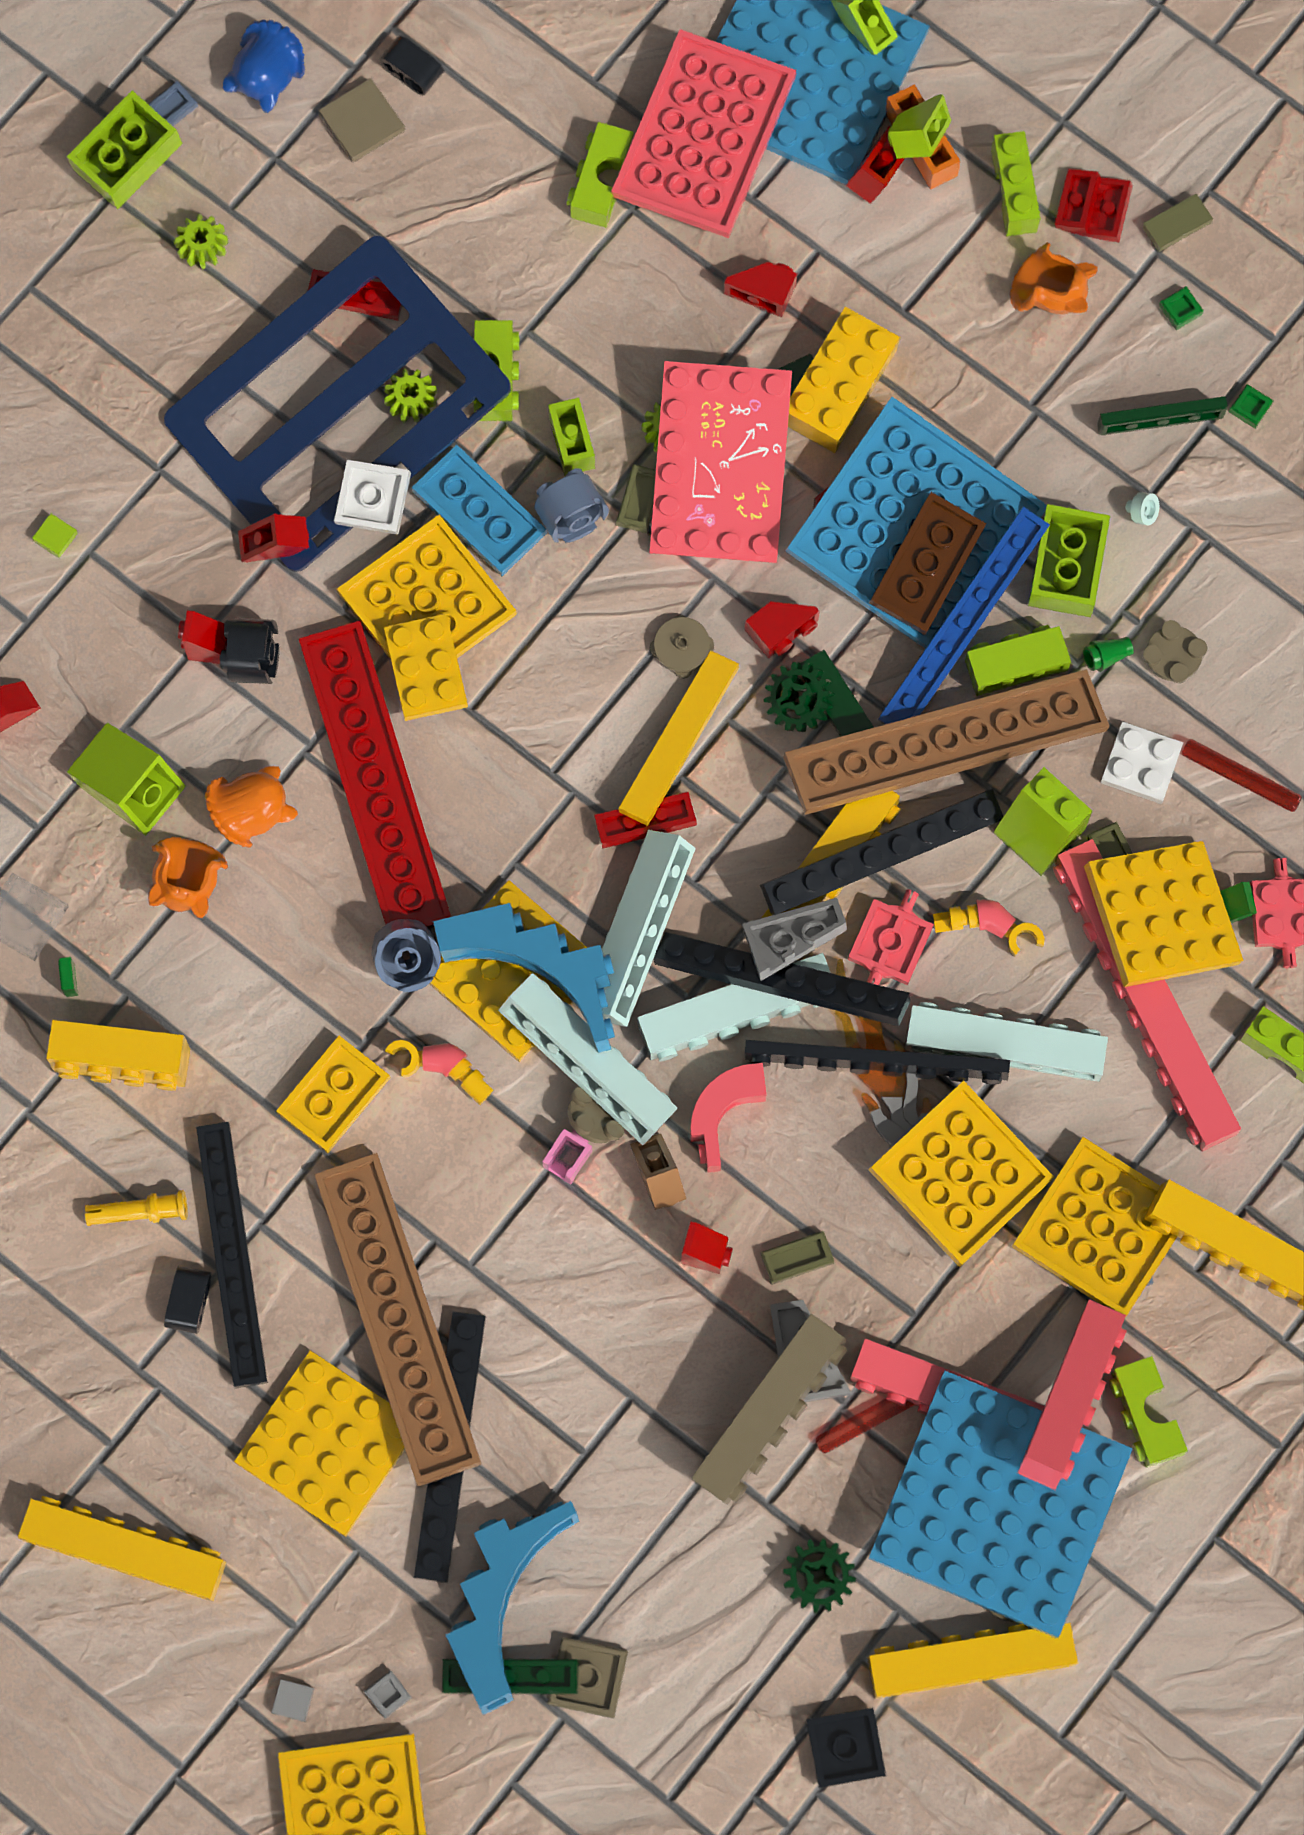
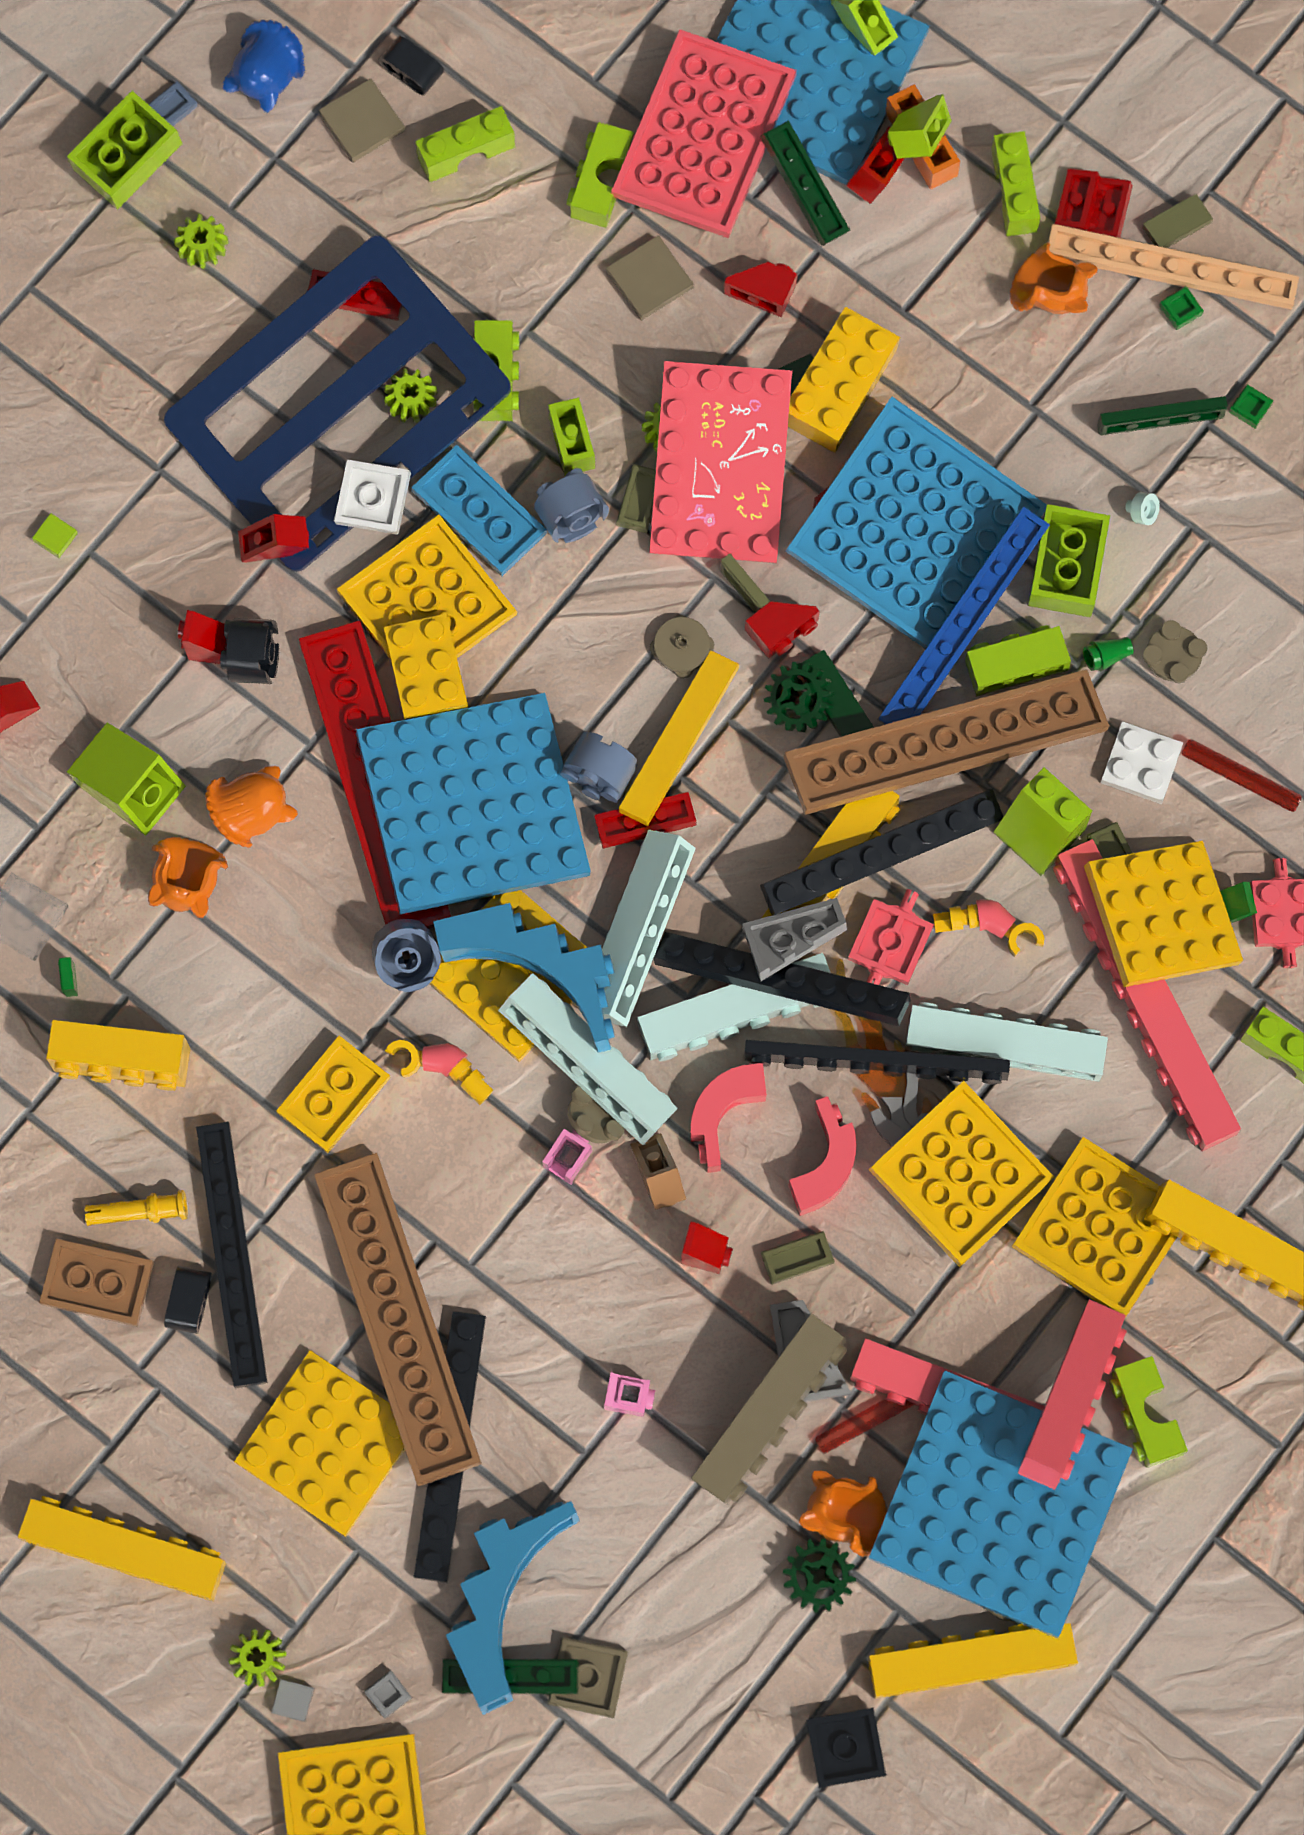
reddish brown plate [869,492,987,635] -> none
none -> medium nougat plate [39,1239,154,1327]
none -> lime gear [228,1628,287,1687]
none -> dark azure plate [356,693,591,914]
none -> lime arch [415,105,515,183]
none -> sand blue brick [560,732,638,803]
none -> bright pink window [604,1372,655,1417]
none -> dark tan tile [606,235,694,321]
none -> olive tile [720,553,770,613]
none -> dark green tile [760,120,850,246]
none -> coral arch [788,1096,856,1216]
none -> orange hair [799,1471,887,1557]
none -> light nougat plate [1048,224,1299,310]

